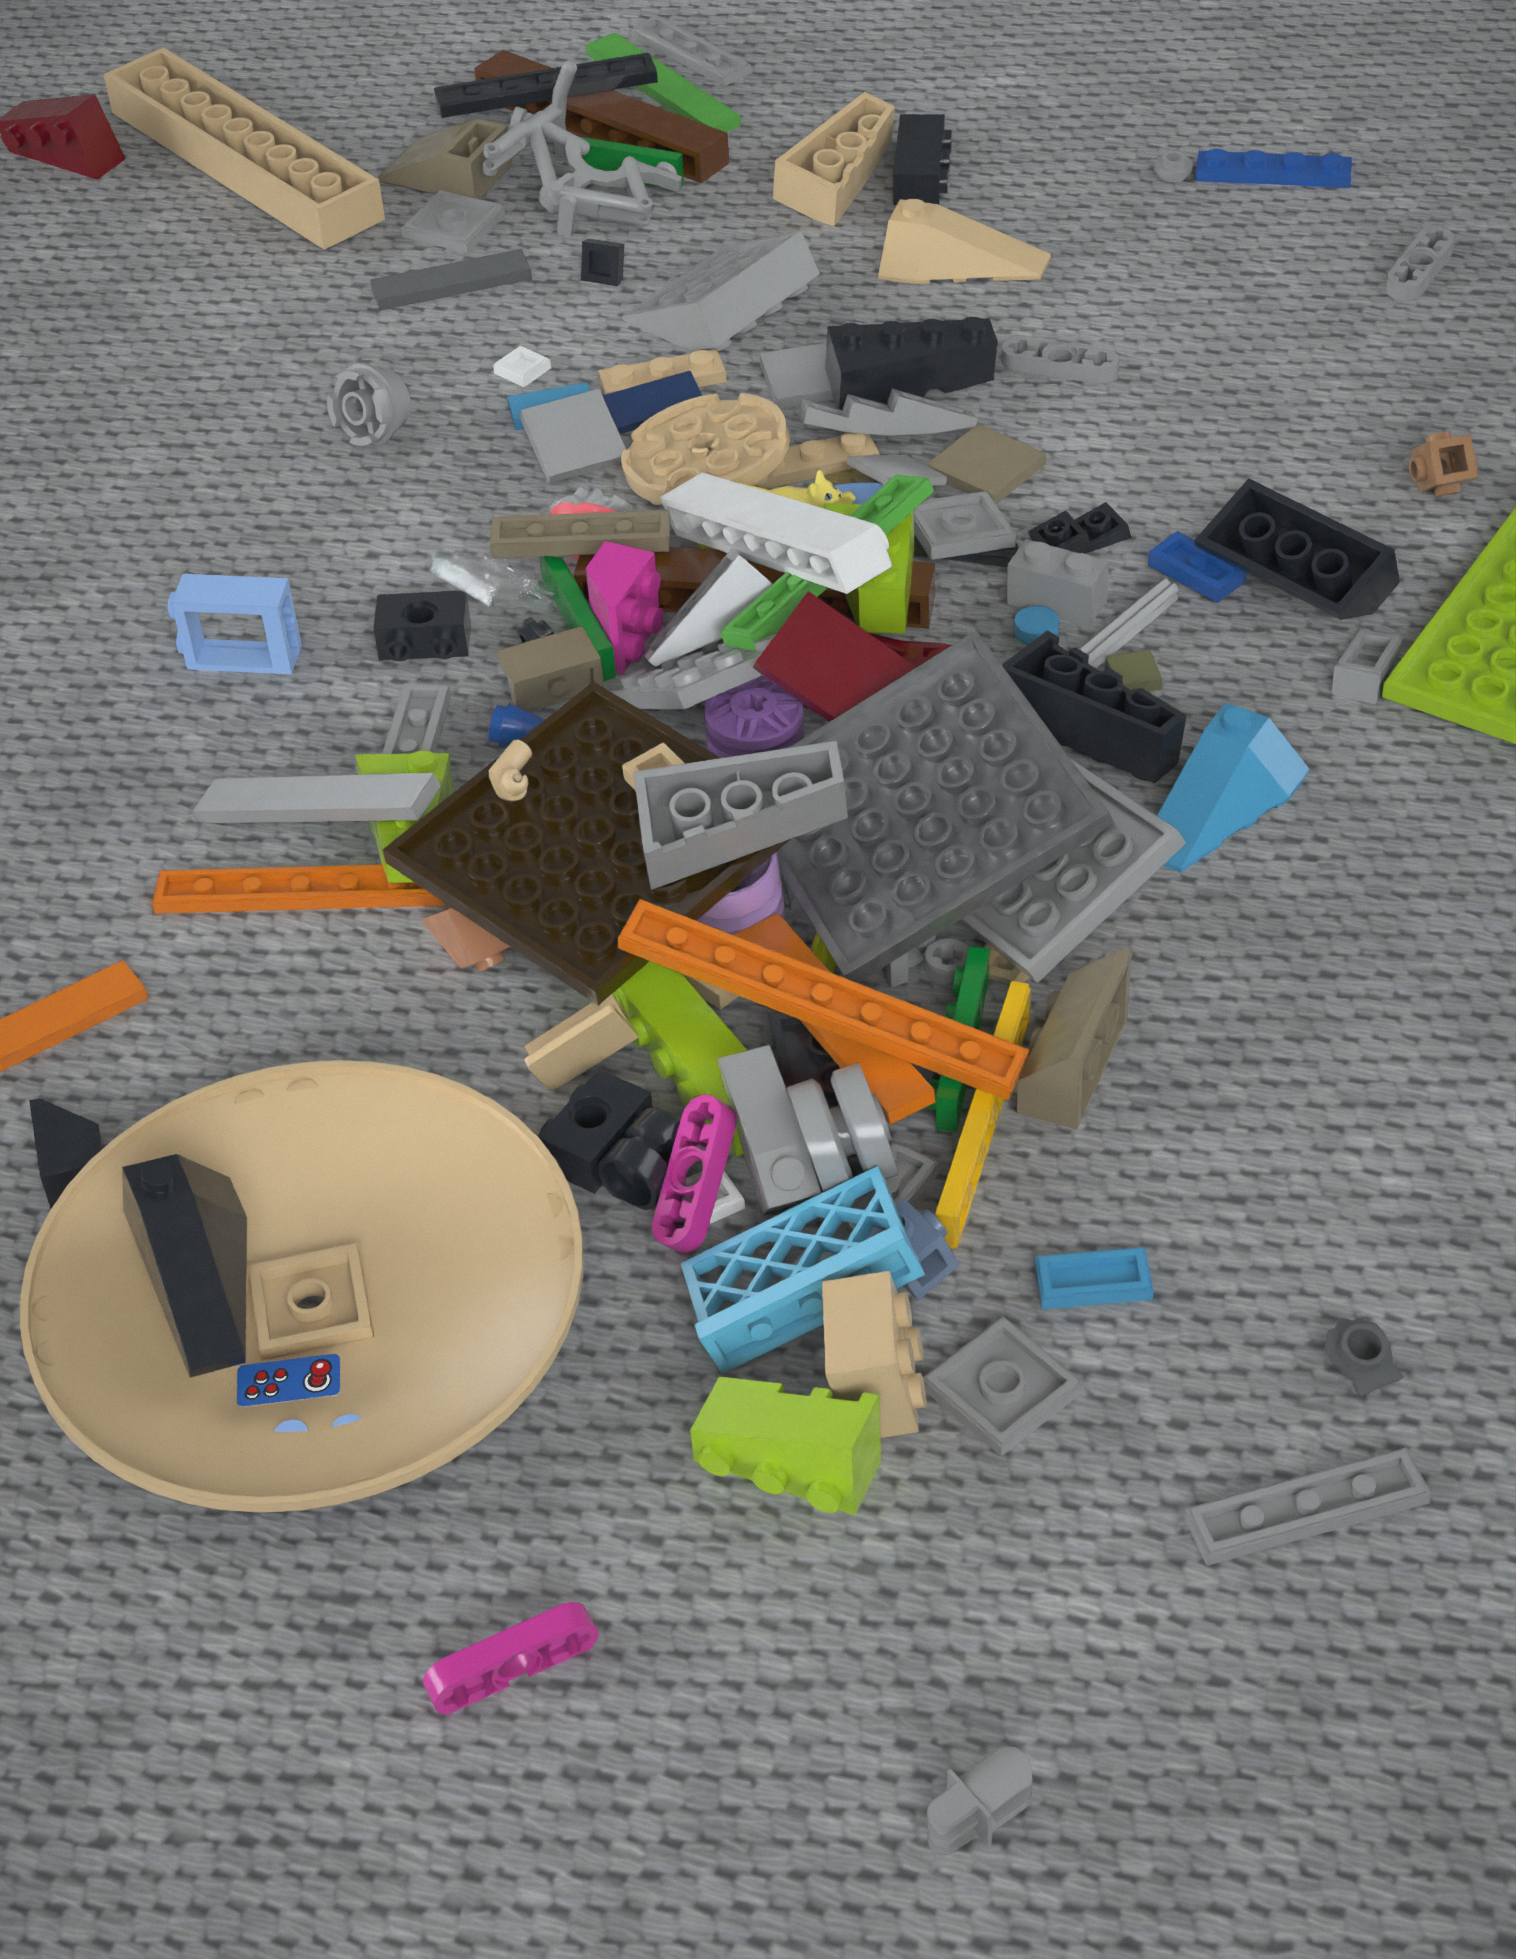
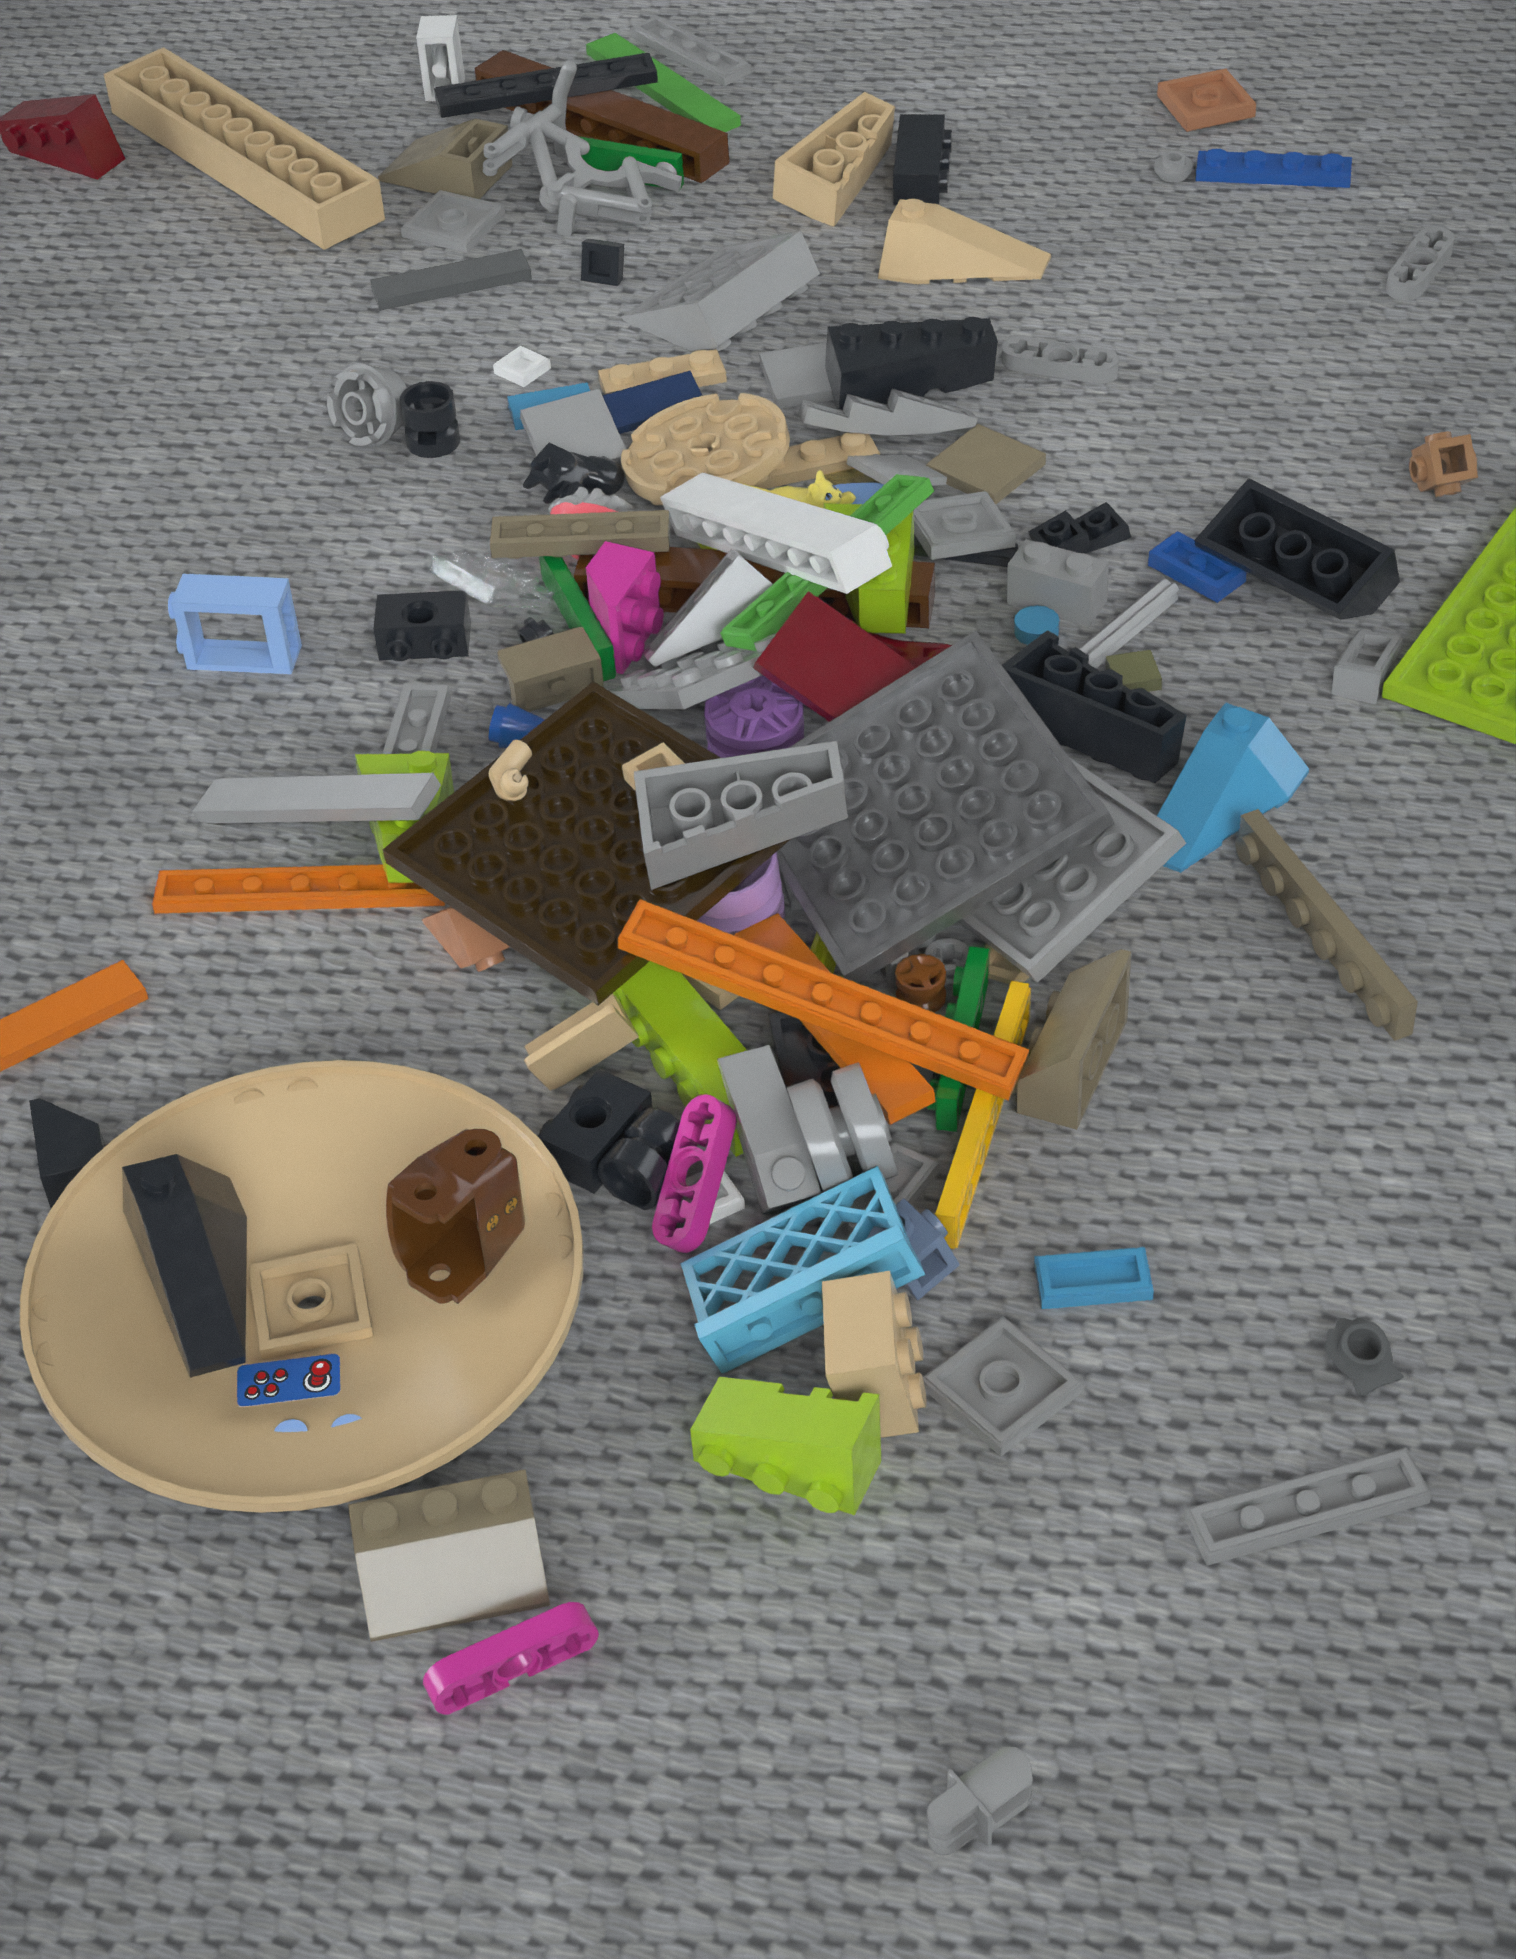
none -> slope [348,1469,550,1642]
none -> reddish brown piece [386,1128,525,1304]
none -> black wheel [400,381,460,458]
none -> white brick [416,15,465,101]
none -> black animal [523,442,624,504]
none -> dark orange wheel [895,954,947,1013]
none -> nougat plate [1157,68,1256,132]
none -> dark tan plate [1235,809,1418,1041]

